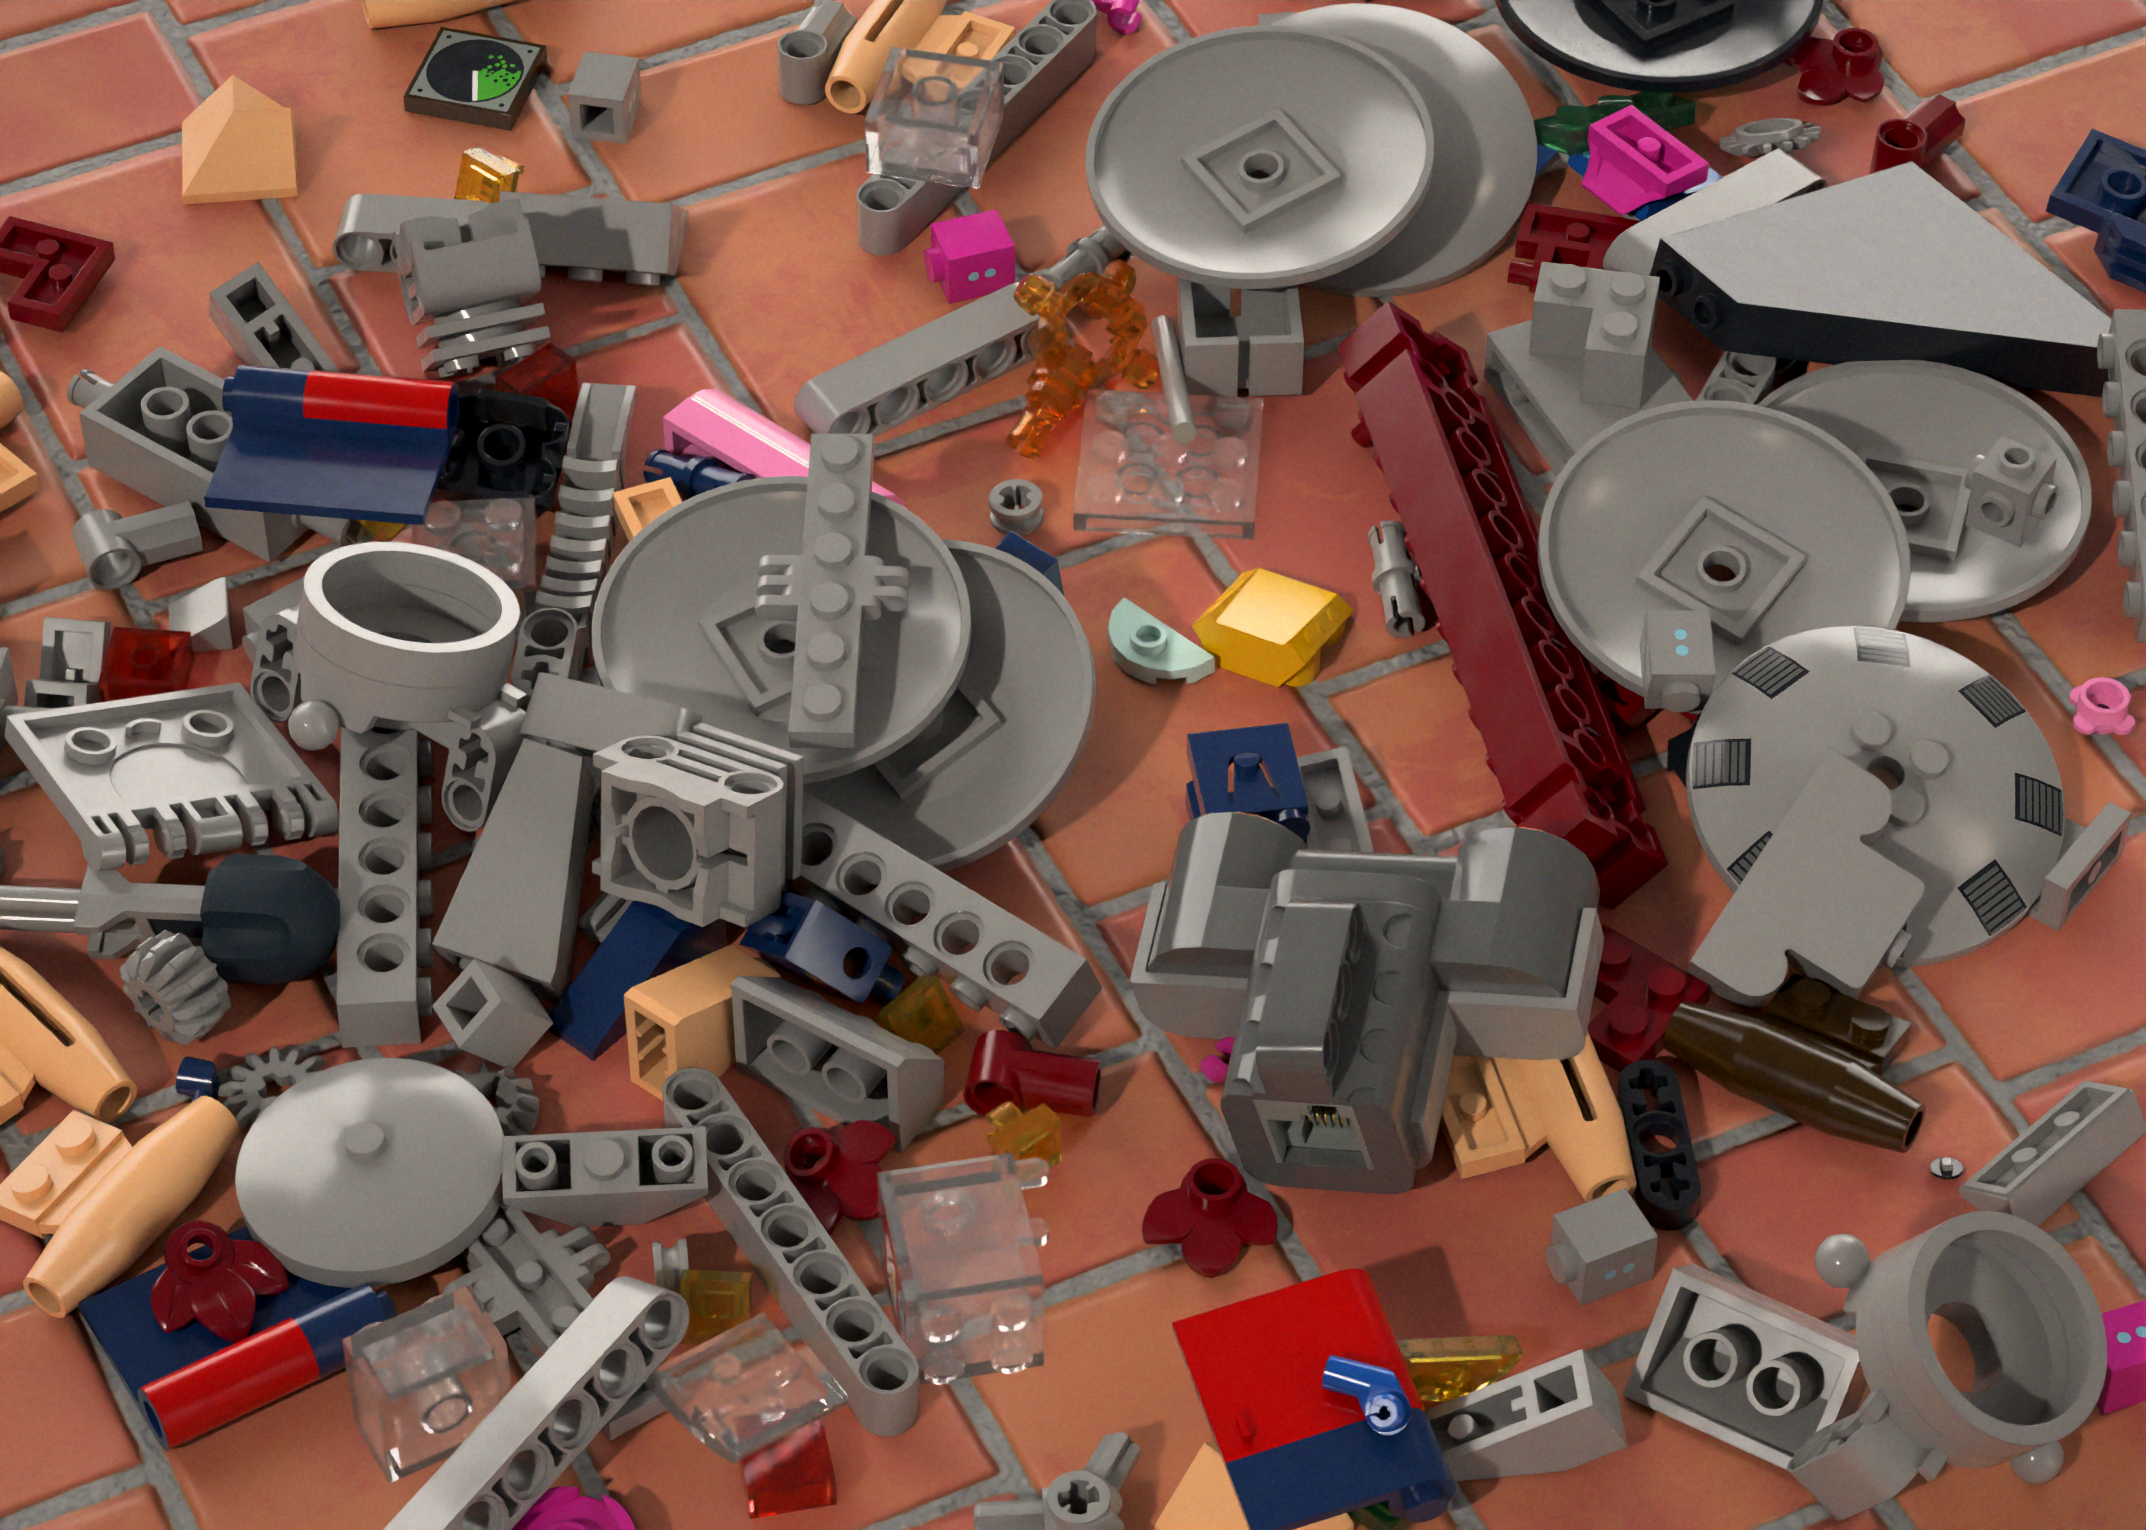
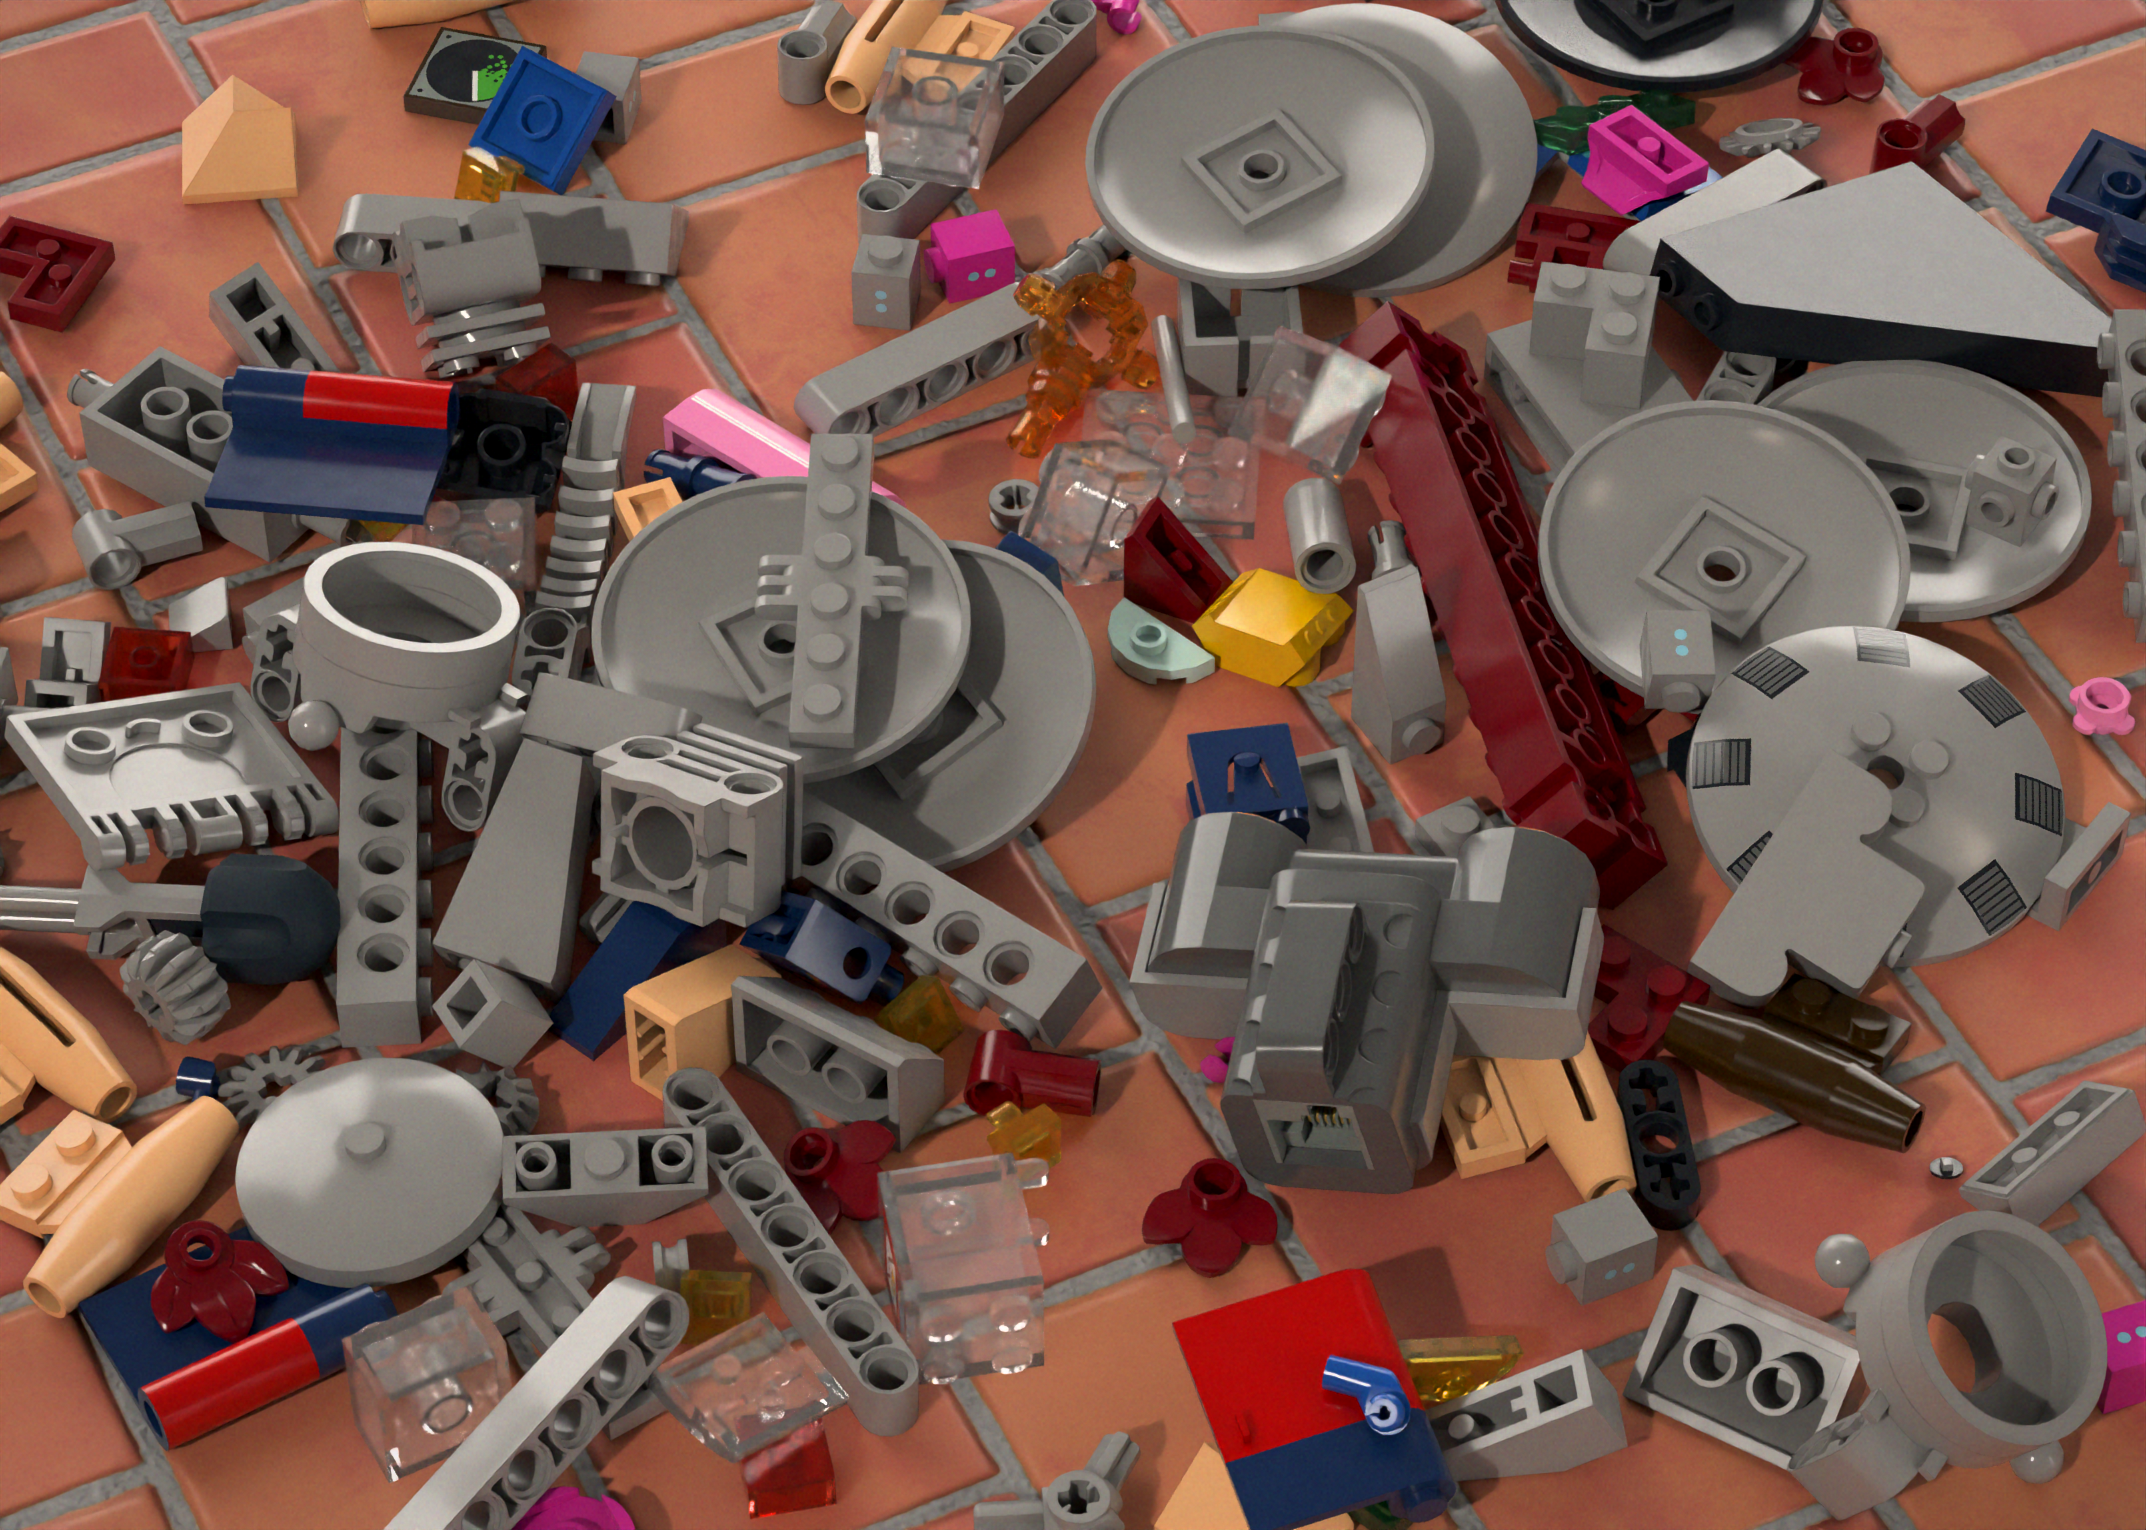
none -> blue tile [468,46,617,195]
none -> light grey brick [851,234,921,331]
none -> clear brick [1018,439,1172,586]
none -> dark red slope [1123,496,1233,624]
none -> clear brick [1227,325,1393,485]
none -> light grey pin [1283,478,1356,594]
none -> light grey slope [1351,564,1446,765]
none -> light grey plate [1415,796,1497,857]

